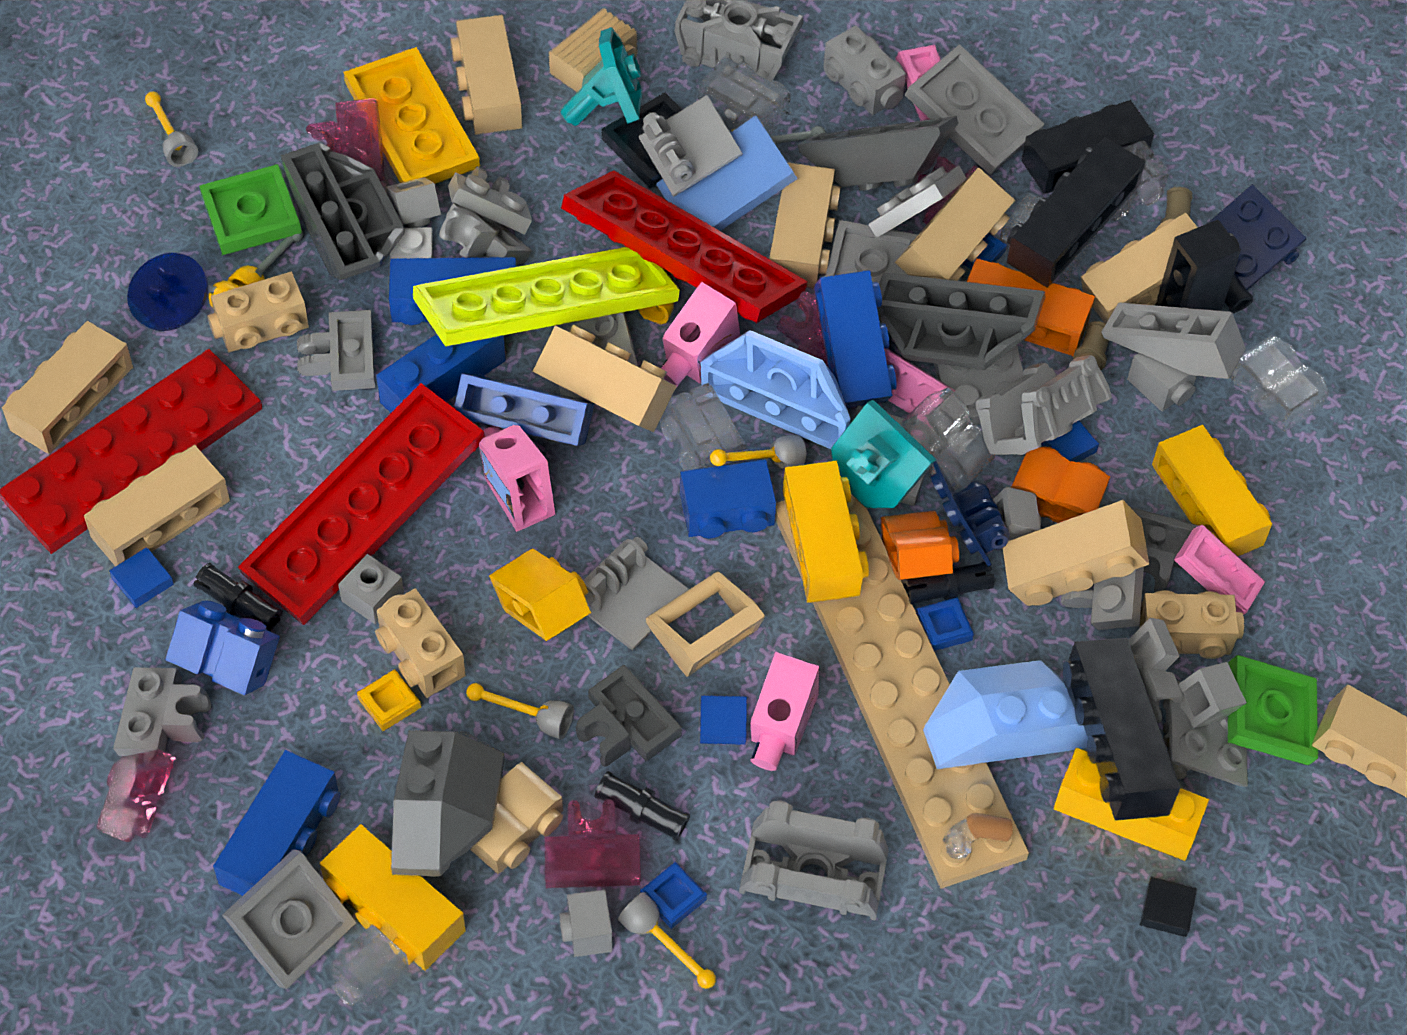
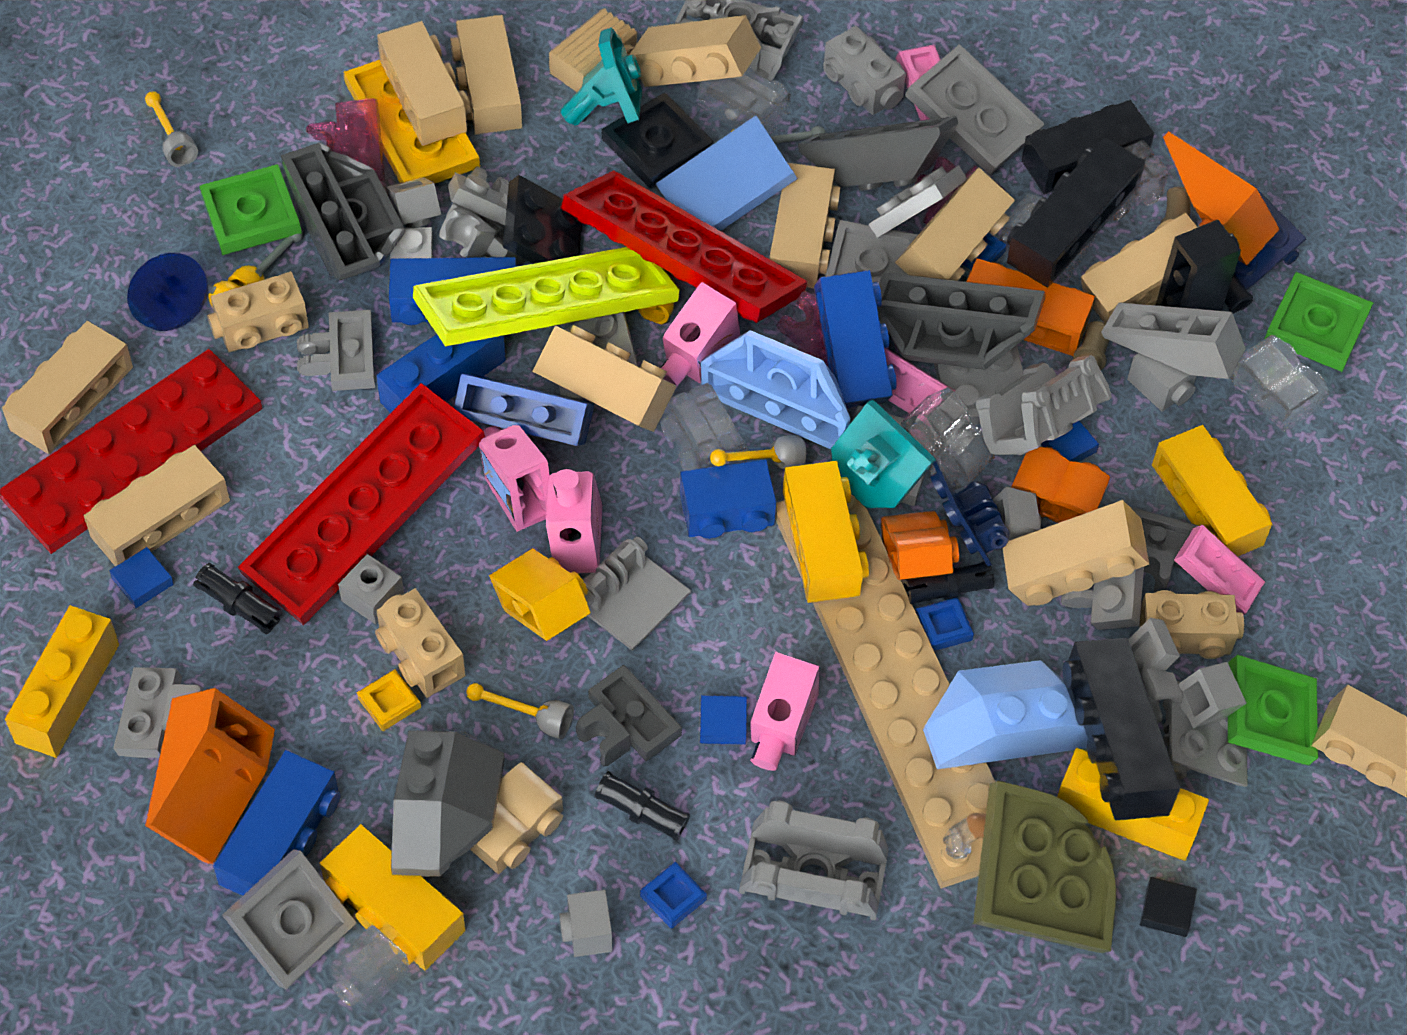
clear pink plate [97,750,176,842] -> none
piece [165,601,280,695] -> none
clear pink plate [545,799,641,888] -> none
hinge [618,892,716,989] -> none
light grey hinge [639,95,743,197] -> none
tan tile [646,571,765,677] -> none
none -> yellow brick [5,605,119,758]
none -> orange slope [145,688,275,864]
none -> tan brick [377,21,471,146]
none -> black plate [503,175,582,264]
none -> bright pink torso [546,469,603,573]
none -> tan brick [629,15,761,87]
none -> olive plate [973,781,1116,953]
none -> orange slope [1163,131,1279,266]
none -> bright green plate [1264,272,1374,372]

